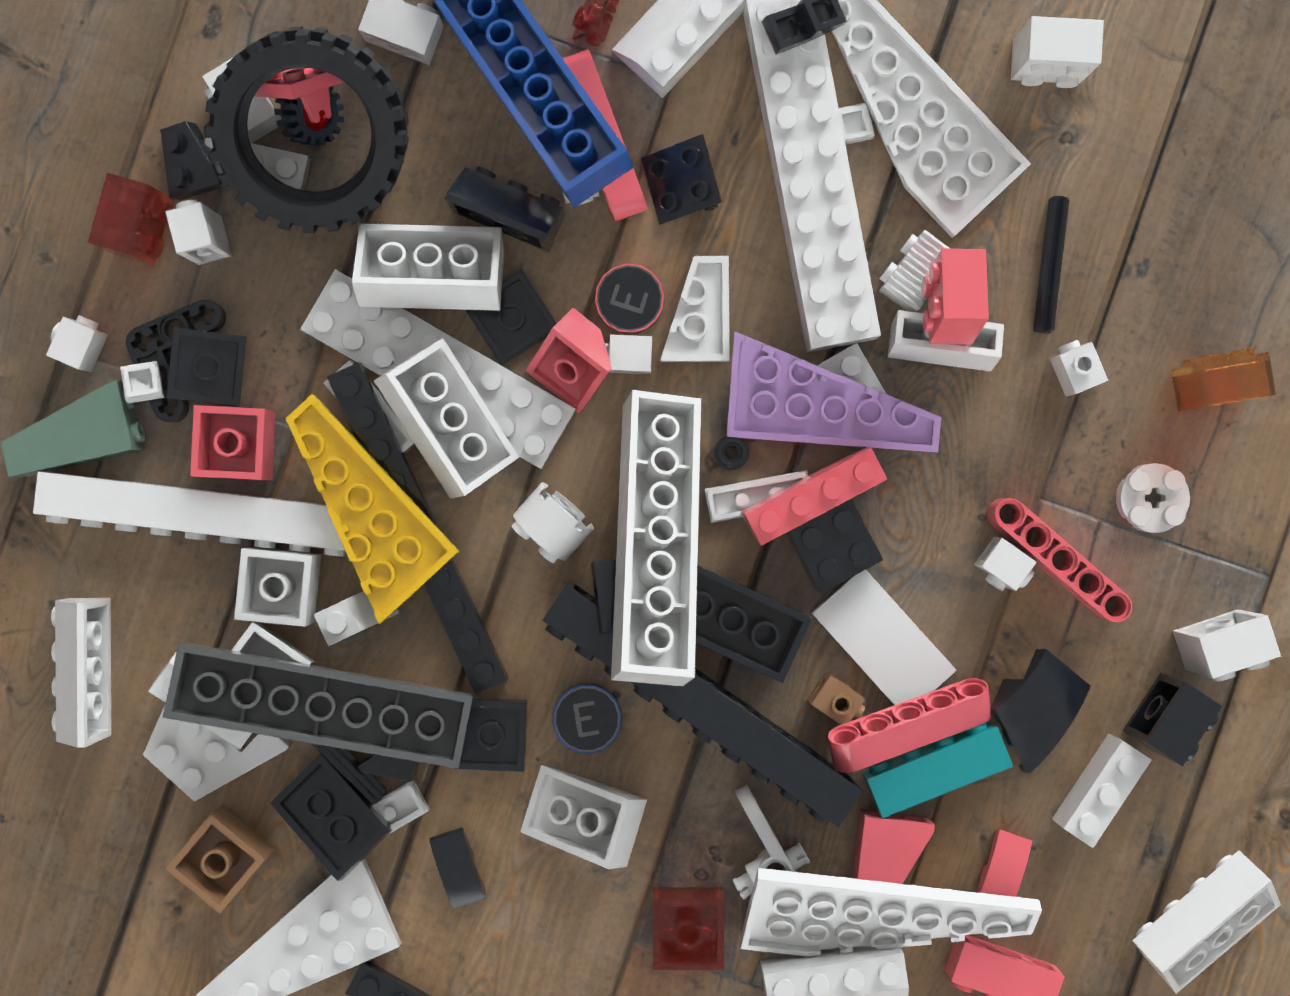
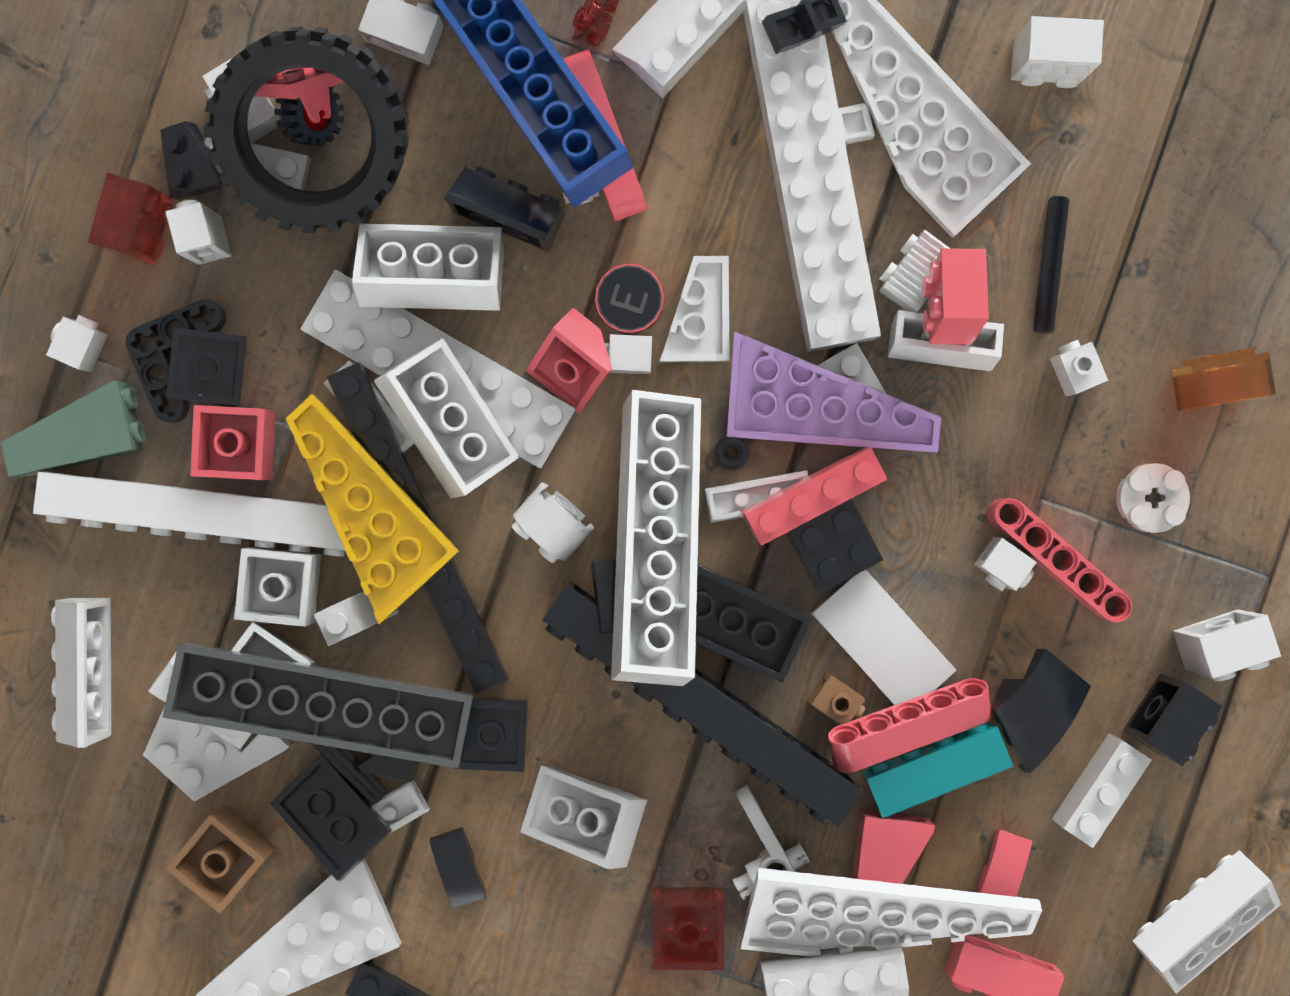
white tile [120,361,164,404] -> none
black tile [466,269,557,366] -> none
black tile [553,683,621,753] -> none
black hinge [641,134,722,225] -> none

